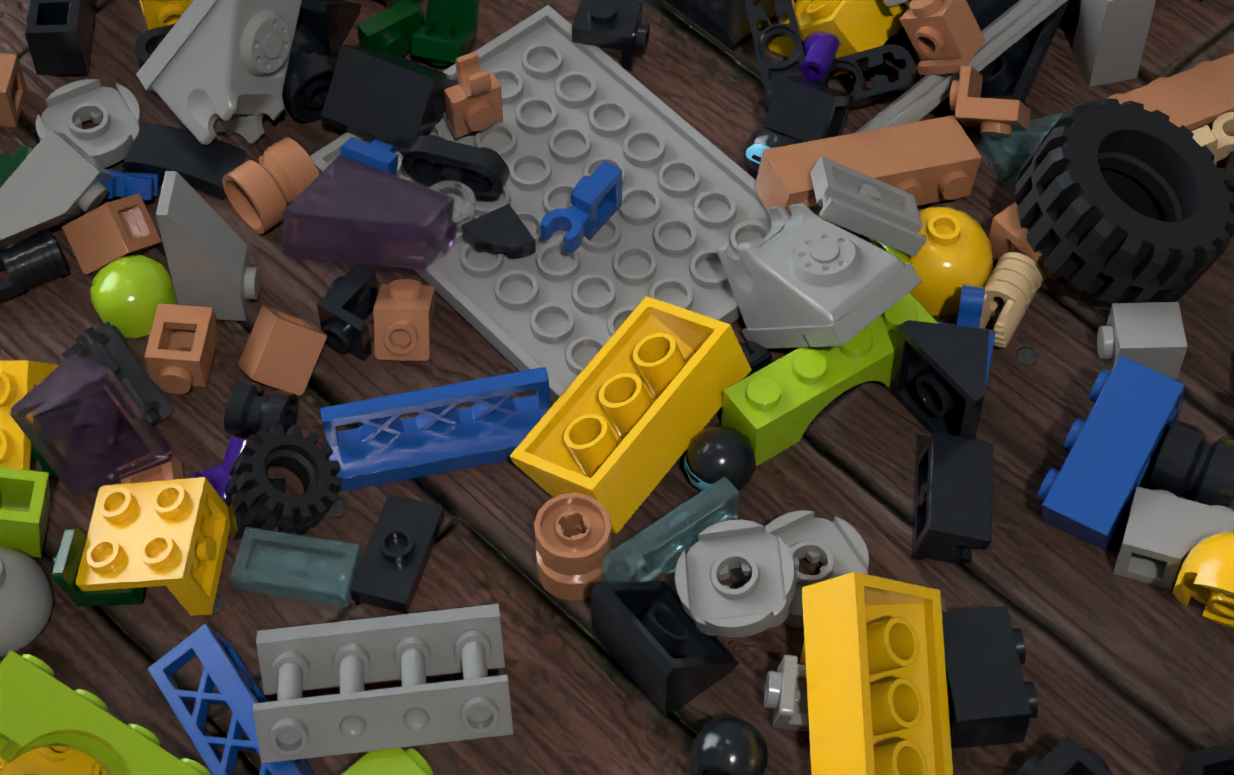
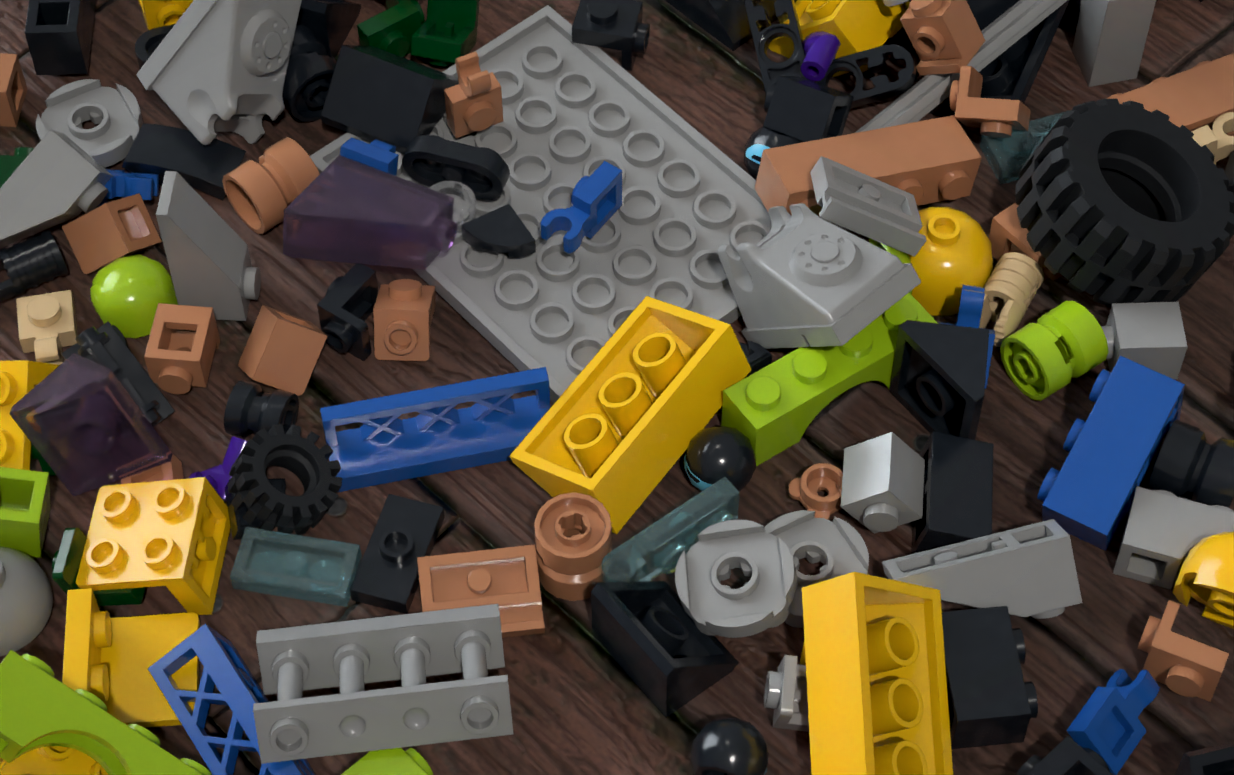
none -> tan plate [16,290,78,366]
none -> yellow bracket [62,588,200,728]
none -> nougat plate [417,544,545,638]
none -> nougat plate [788,463,843,520]
none -> light grey brick [840,432,925,534]
none -> light grey slope [882,519,1083,619]
none -> lime wheel [1000,300,1108,401]
none -> blue plate [1066,669,1160,775]
none -> nougat bracket [1137,600,1229,702]

